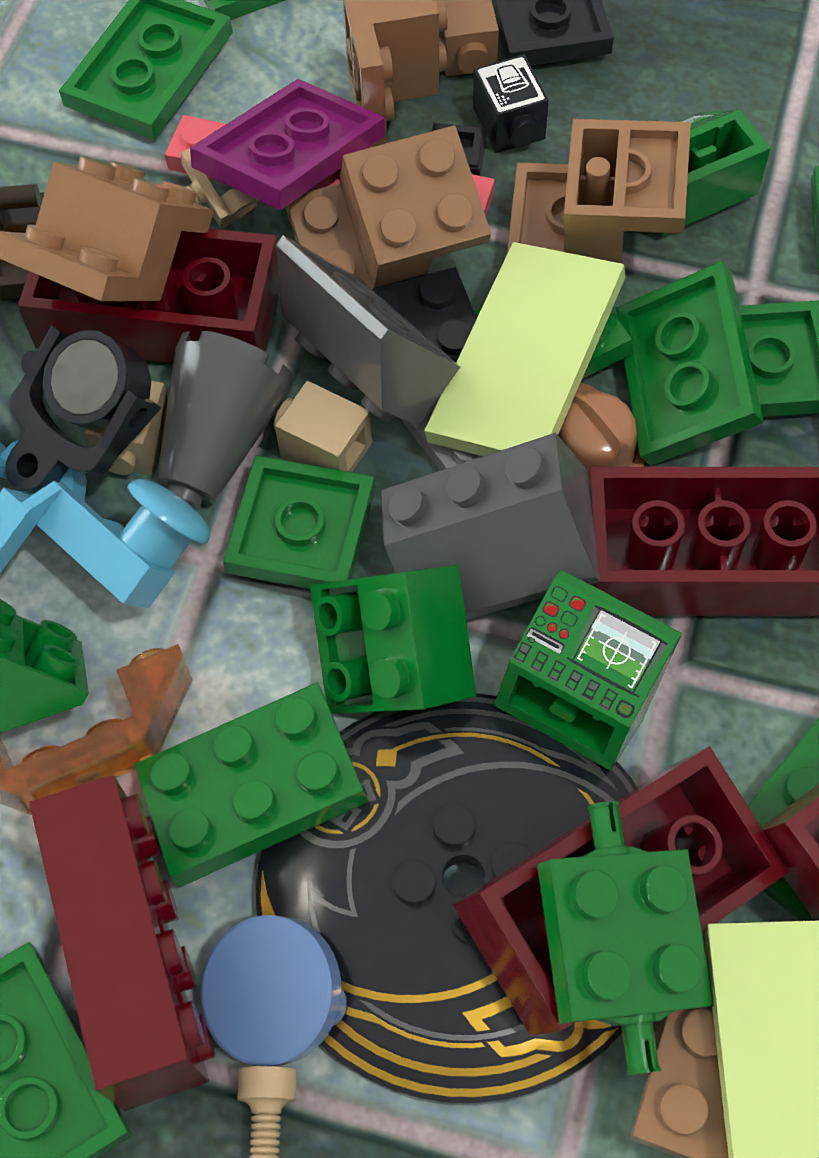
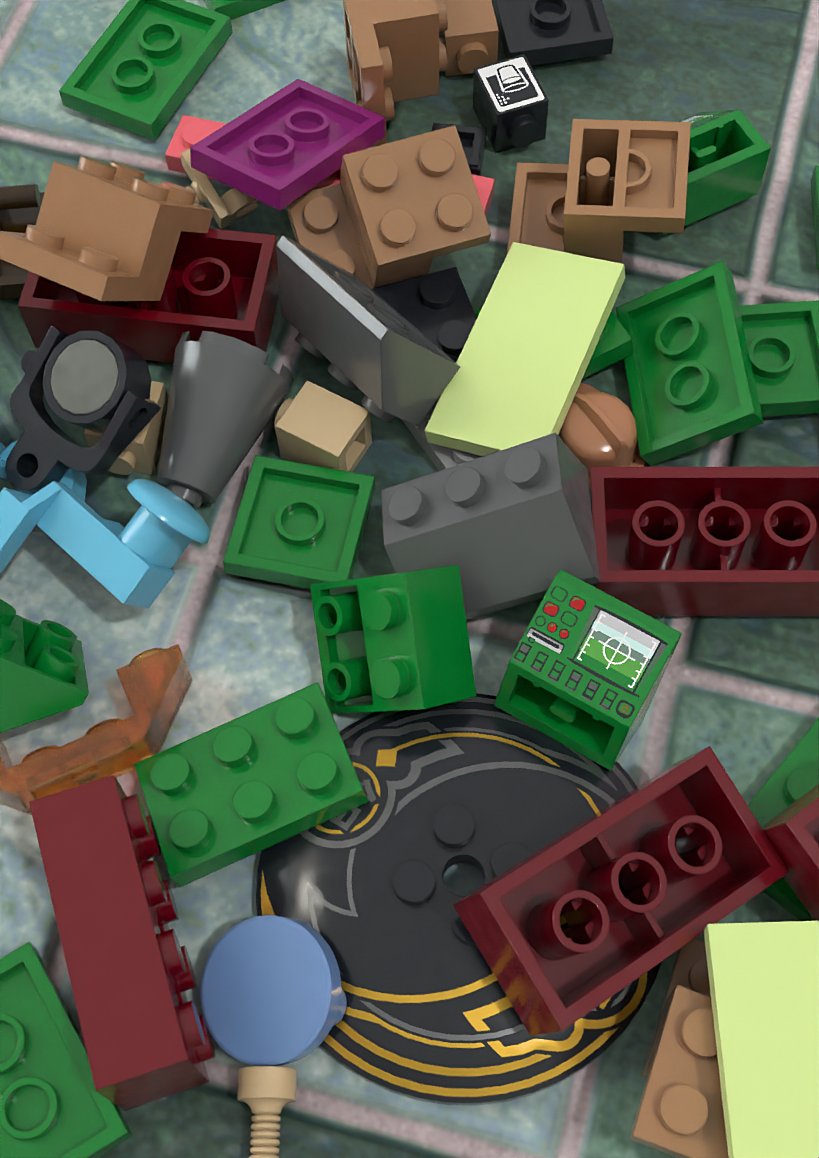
green plate [537,801,714,1075] -> none

